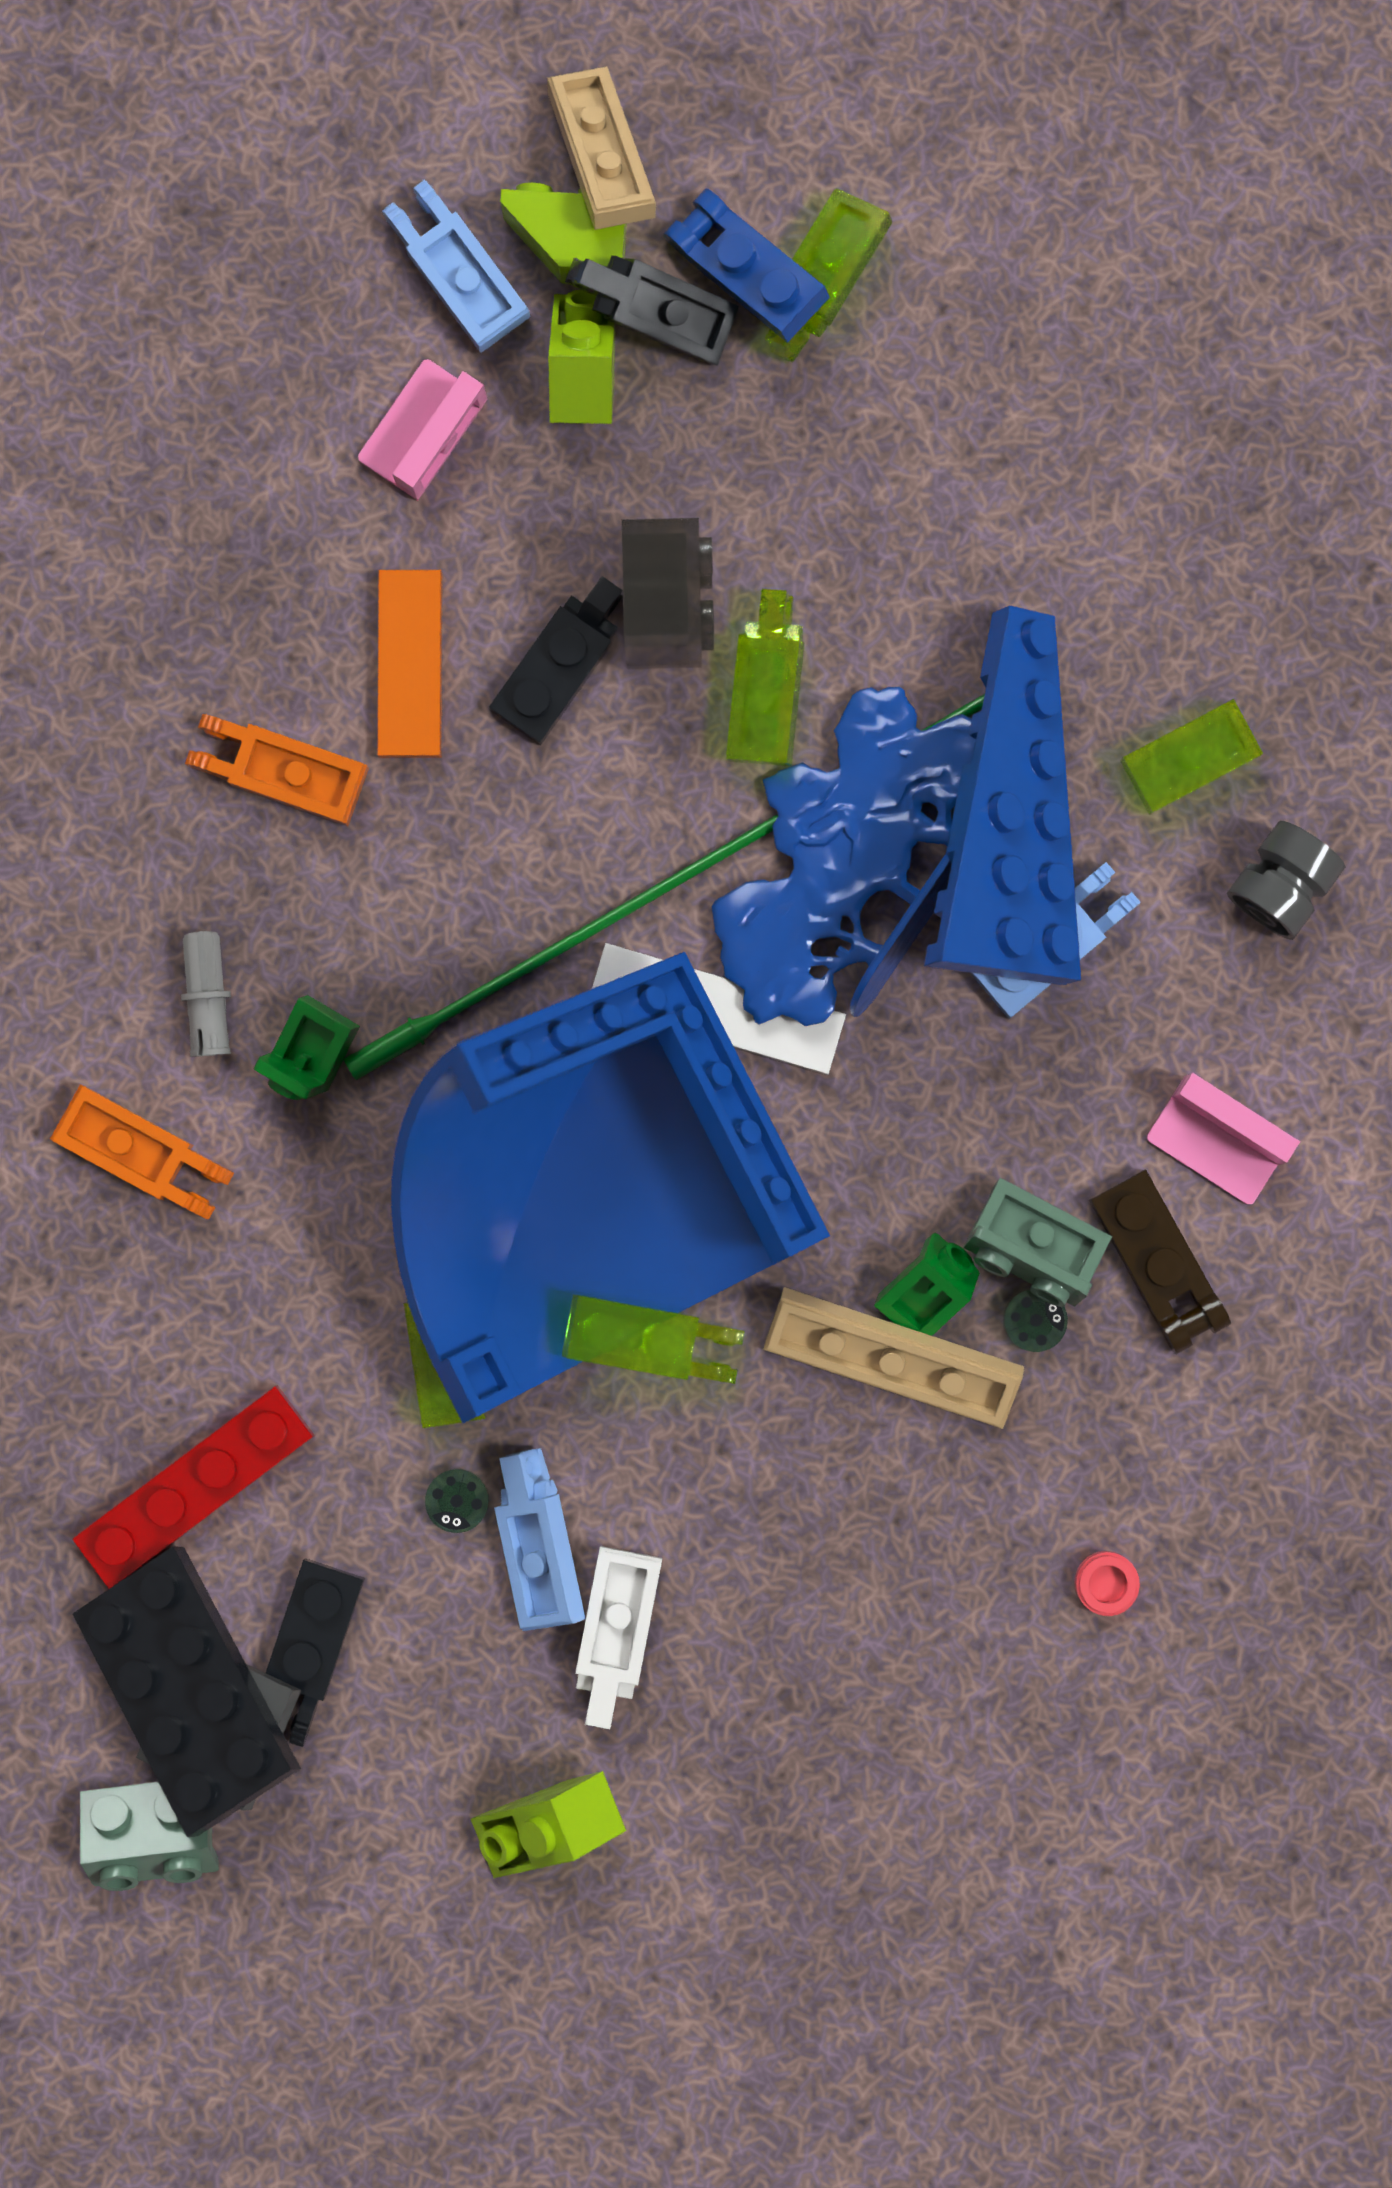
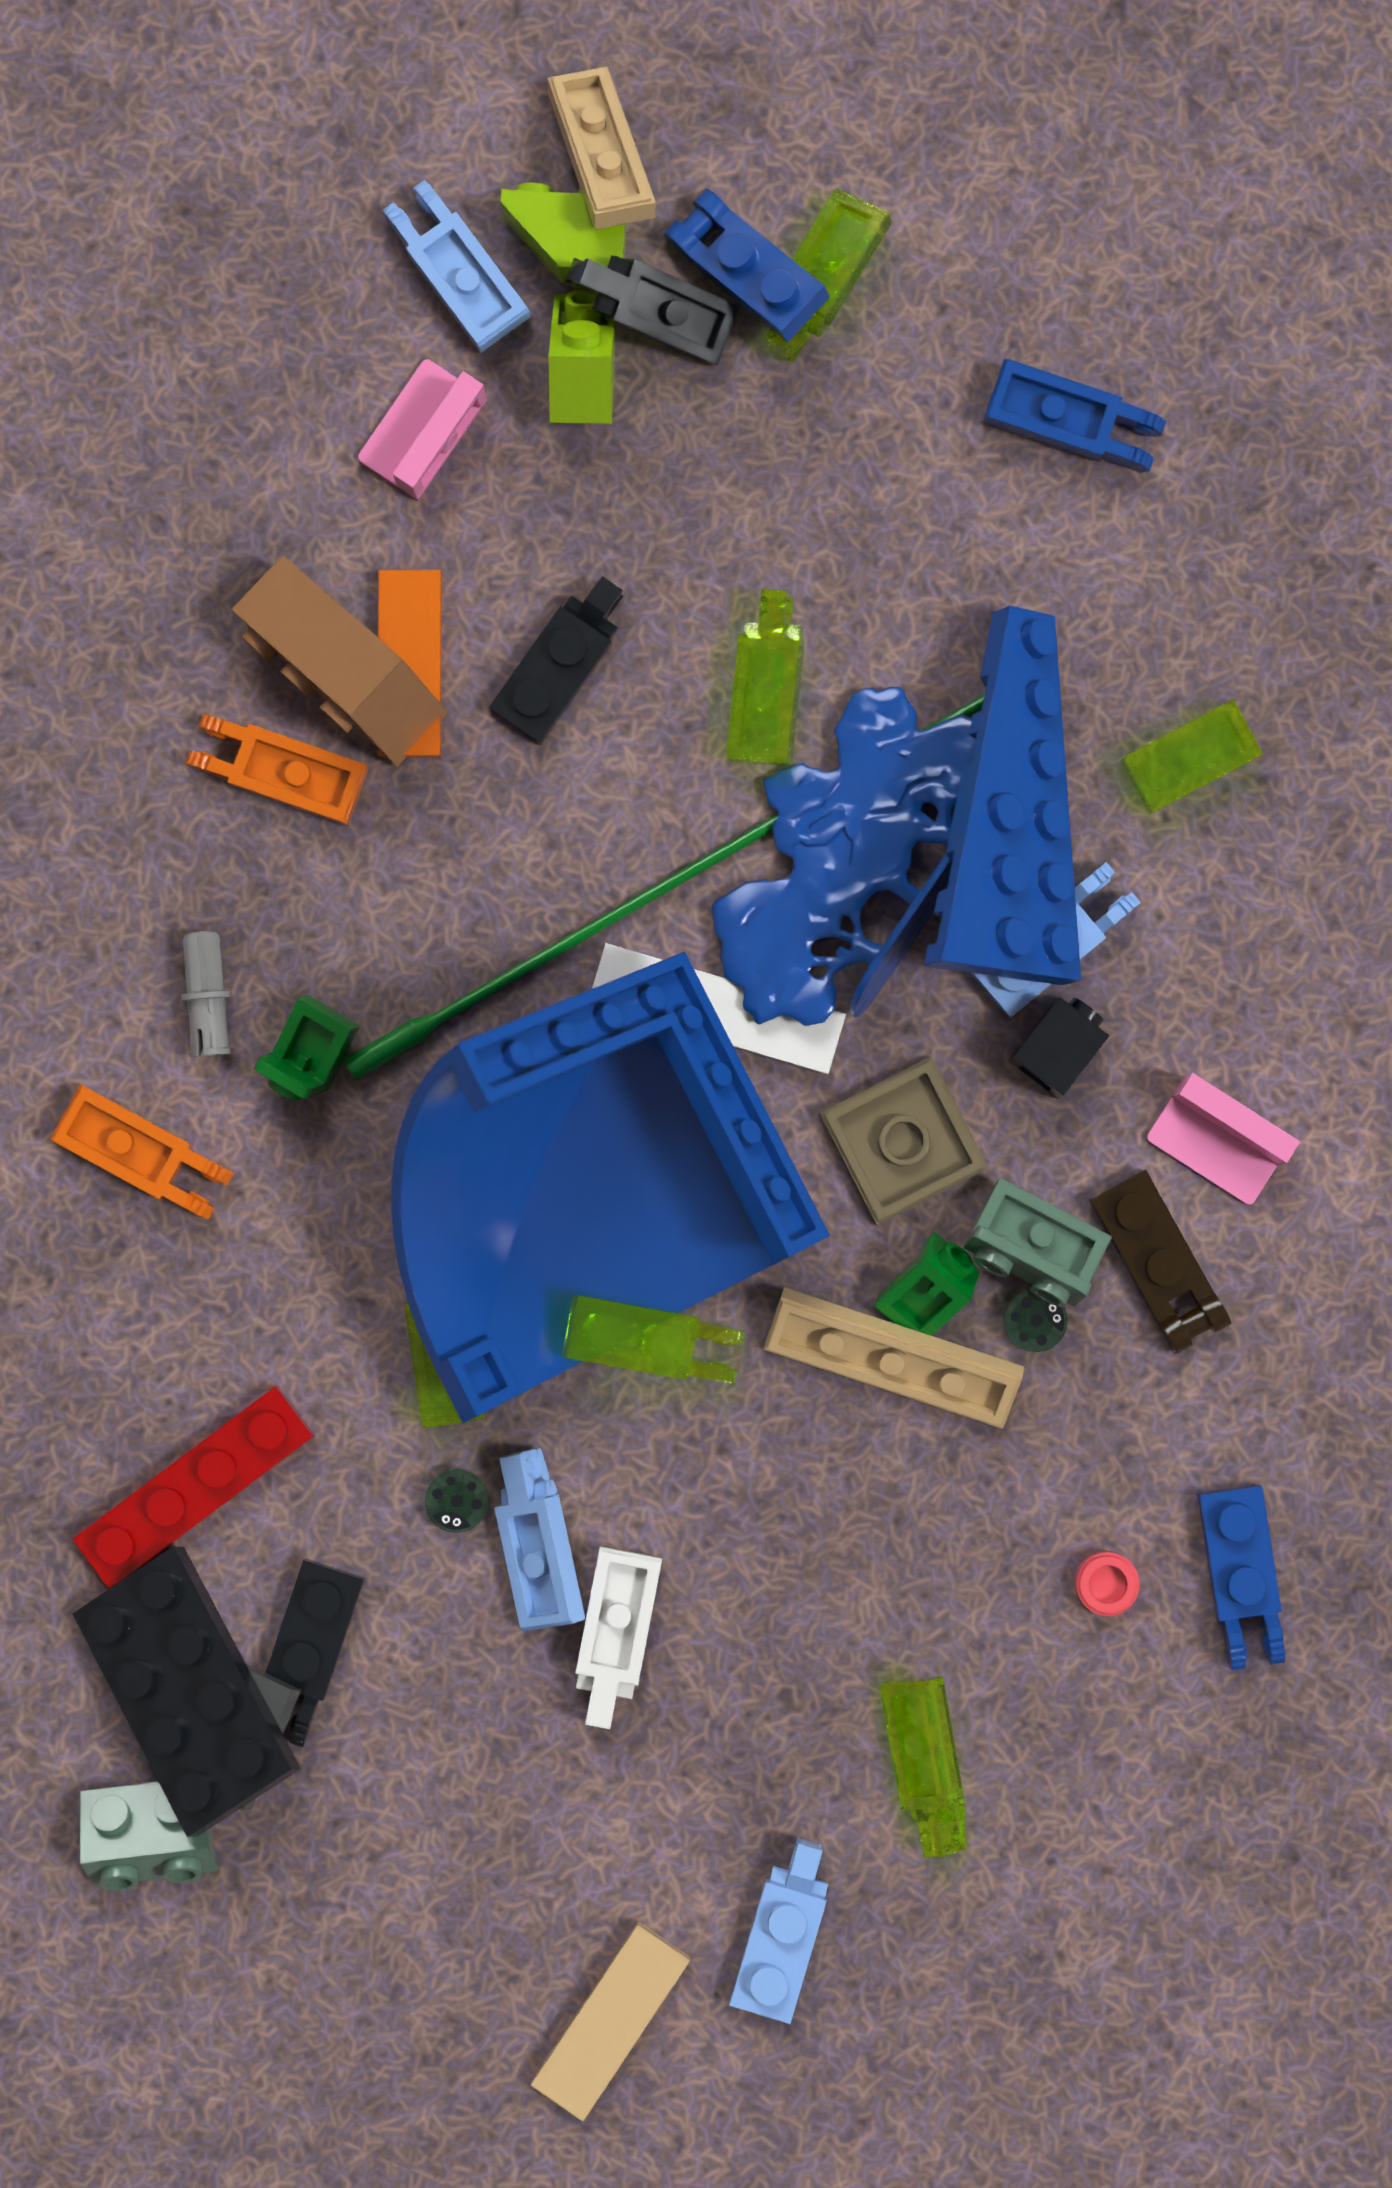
lime slope [471,1771,626,1878] -> none
clear smoke brick [622,518,714,669] -> none
dark grey wheel [1227,820,1346,940] -> none
none -> medium nougat wedge [231,555,448,767]
none -> tan tile [530,1921,691,2121]
none -> light blue hinge [729,1838,828,2024]
none -> dark tan tile [820,1057,989,1225]
none -> clear neon green hinge [880,1676,967,1857]
none -> blue hinge [983,358,1166,473]
none -> black brick [1008,997,1110,1099]
none -> blue hinge [1197,1485,1286,1670]

